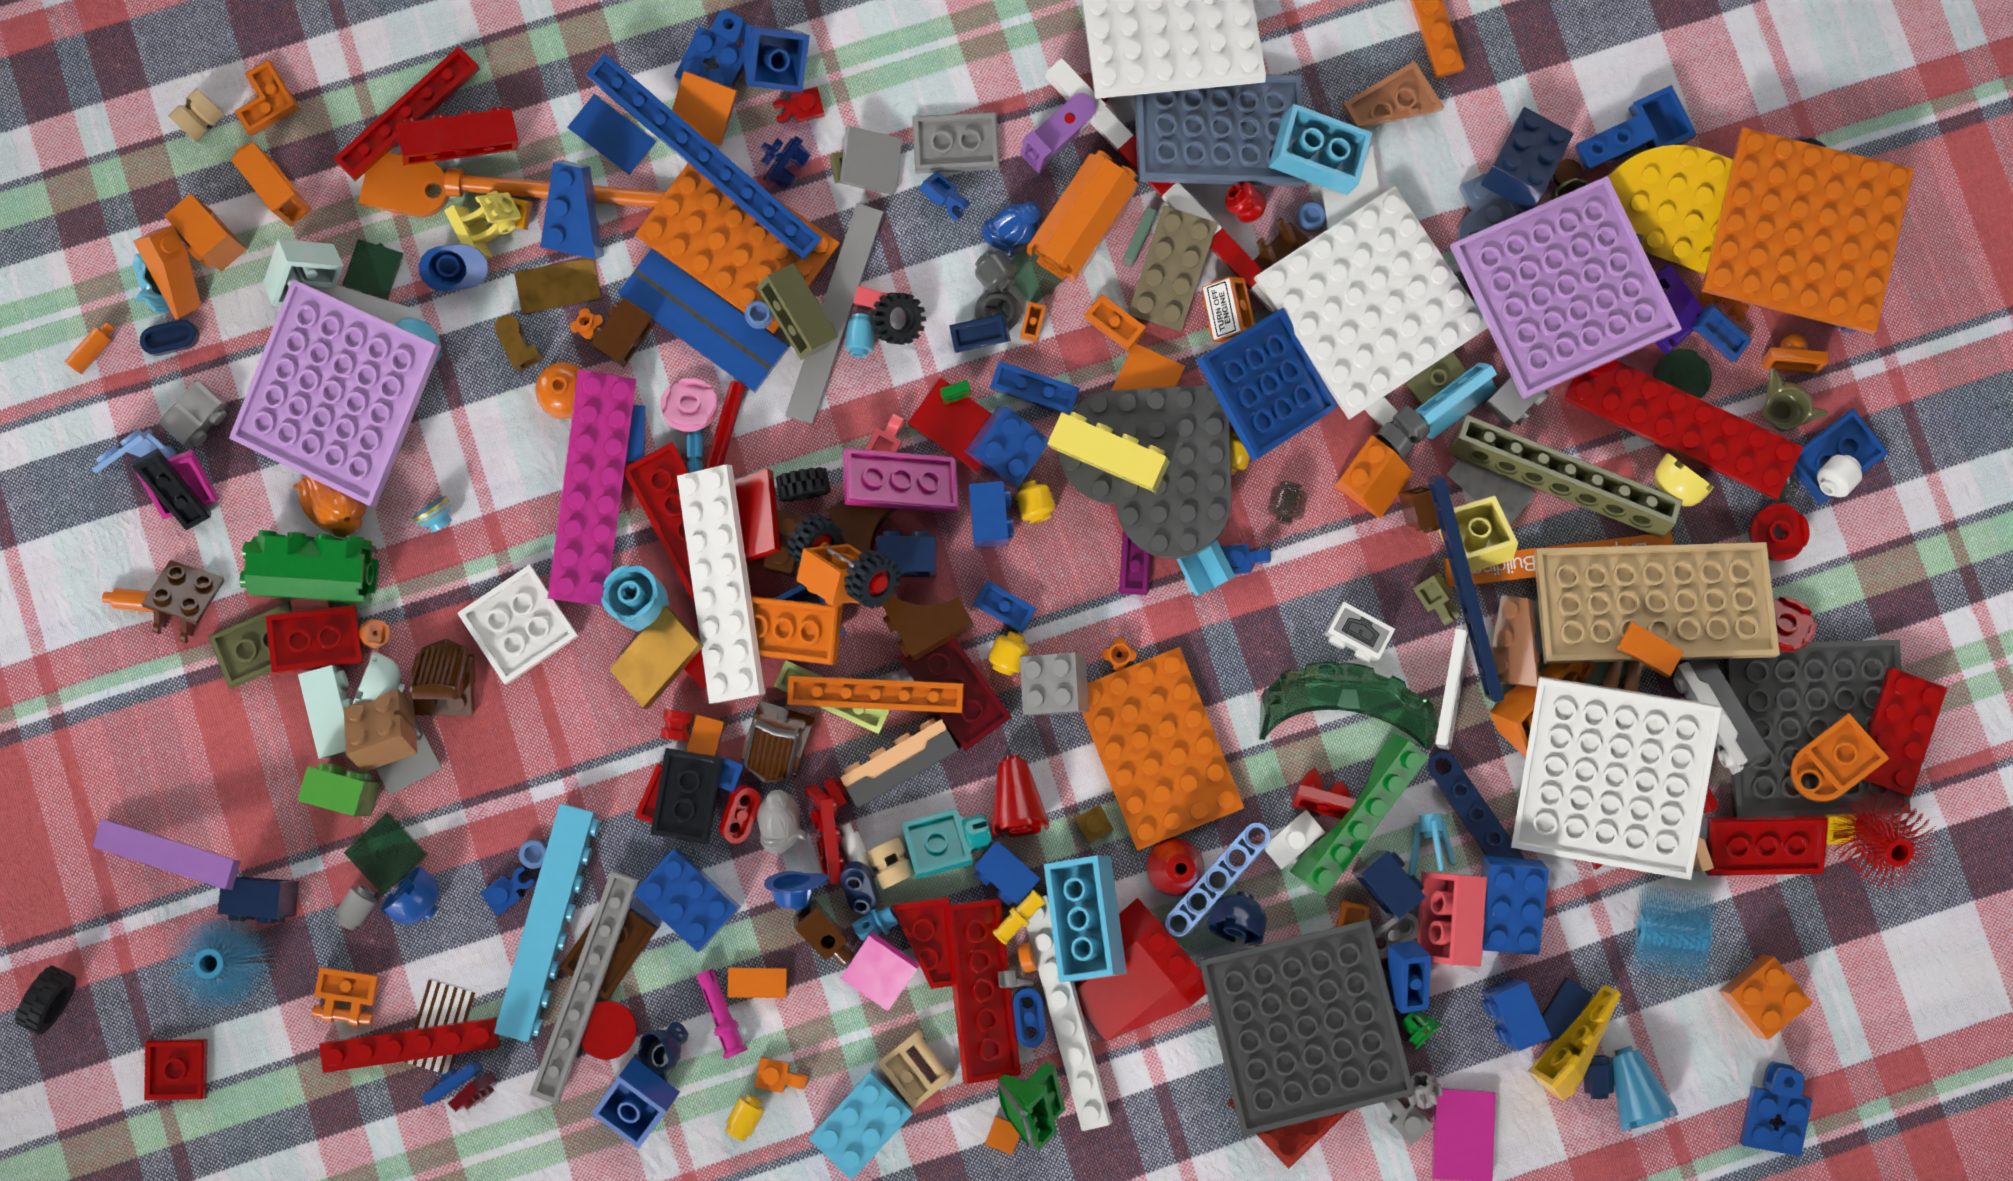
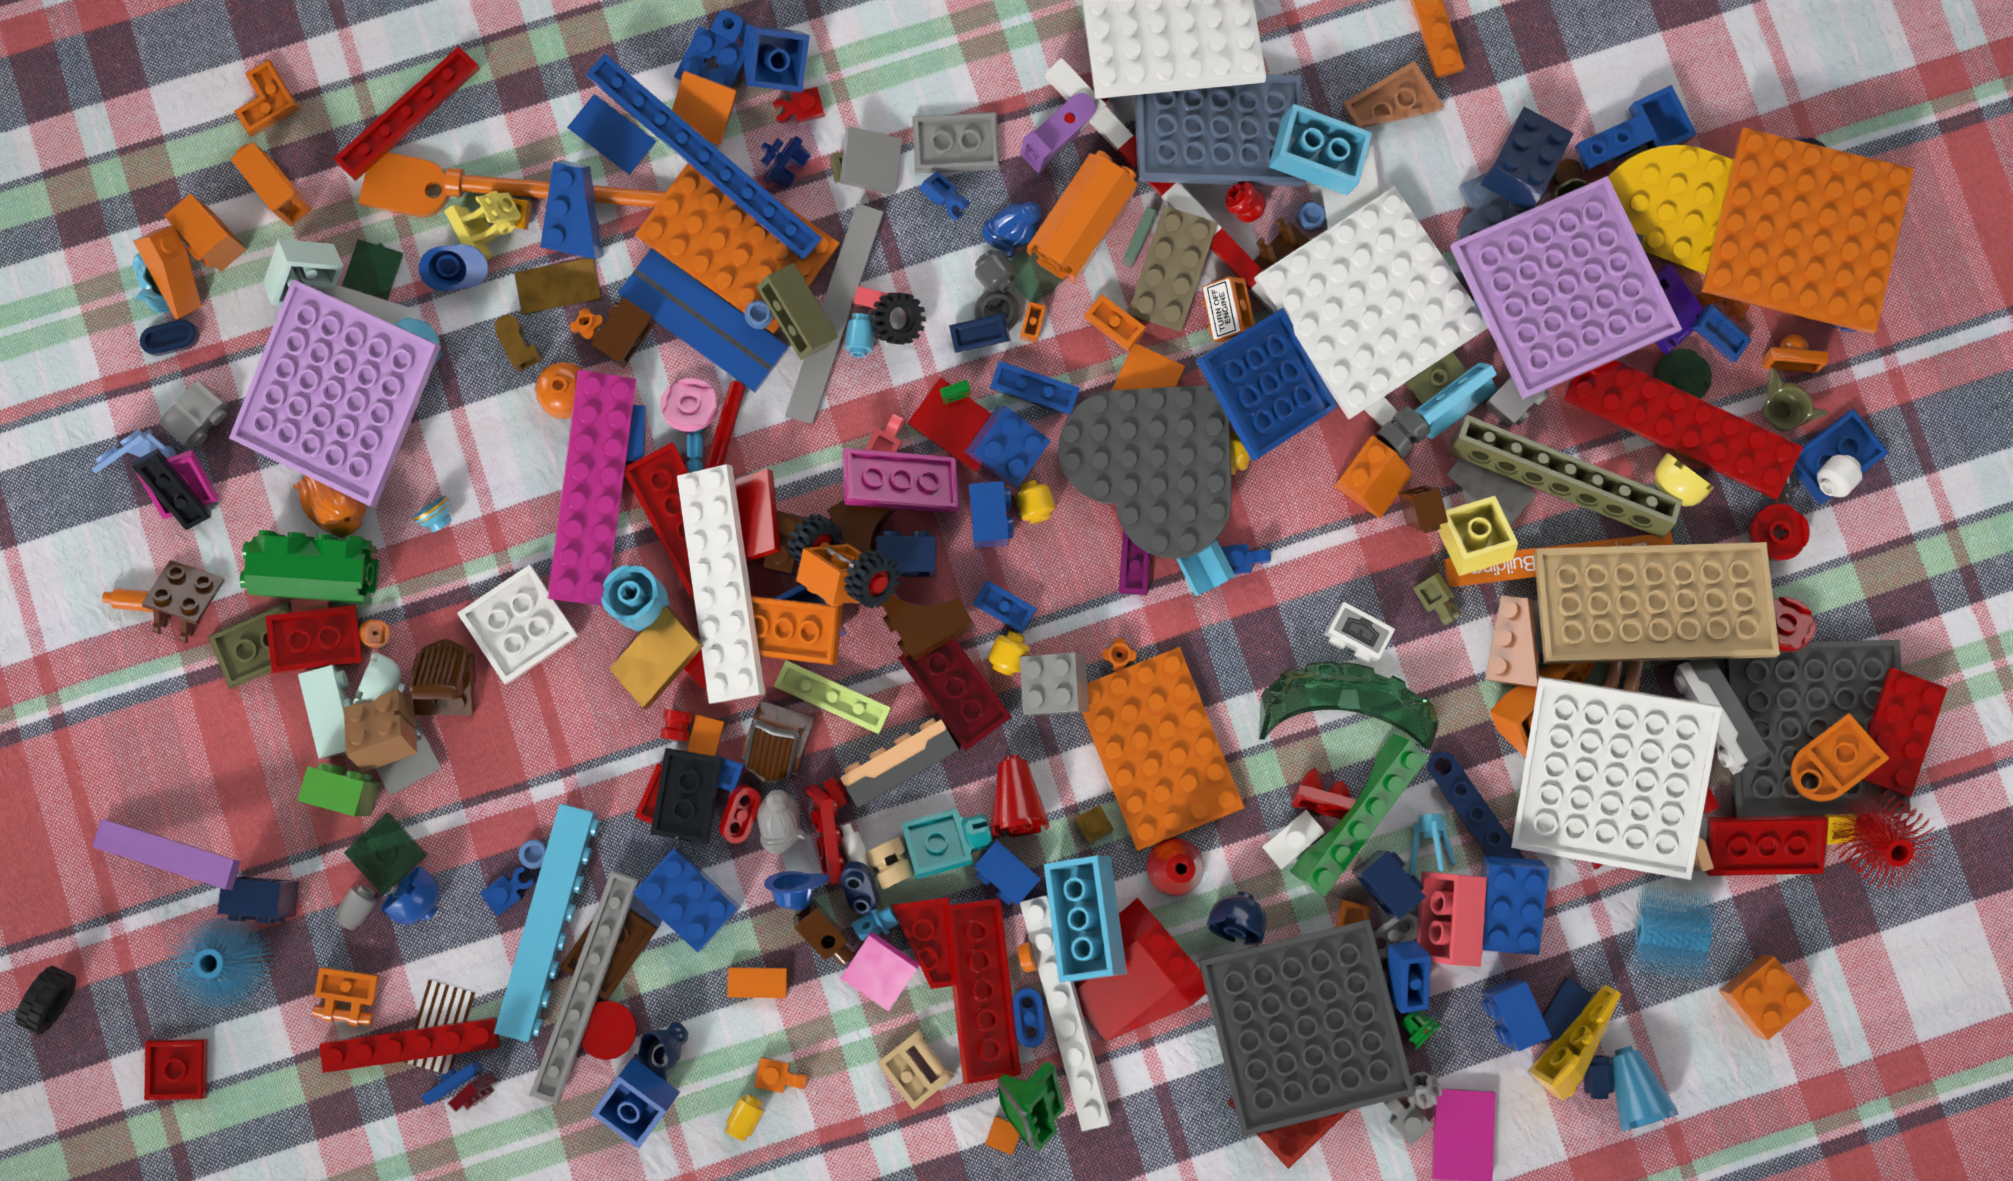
orange cylinder [65,322,115,374] -> none
tan wheel [168,88,225,142] -> none
red brick [396,107,518,166] -> none
dark pink pin [696,968,748,1059] -> none
black tyre [776,467,831,502] -> none
orange plate [787,676,963,713] -> none
medium azure brick [809,1069,914,1180] -> none
yellow pin [993,889,1047,945] -> none
light grey hand [998,970,1034,988] -> none
light yellow brick [1047,412,1170,493] -> none
light blue beam [1165,823,1271,937] -> none
clear smoke head [1268,481,1308,525] -> none
dark blue tile [1427,475,1504,702] -> none
white tile [1435,629,1470,750] -> none
orange tile [1616,622,1684,678] -> none
blue plate [1739,1061,1813,1157] -> none

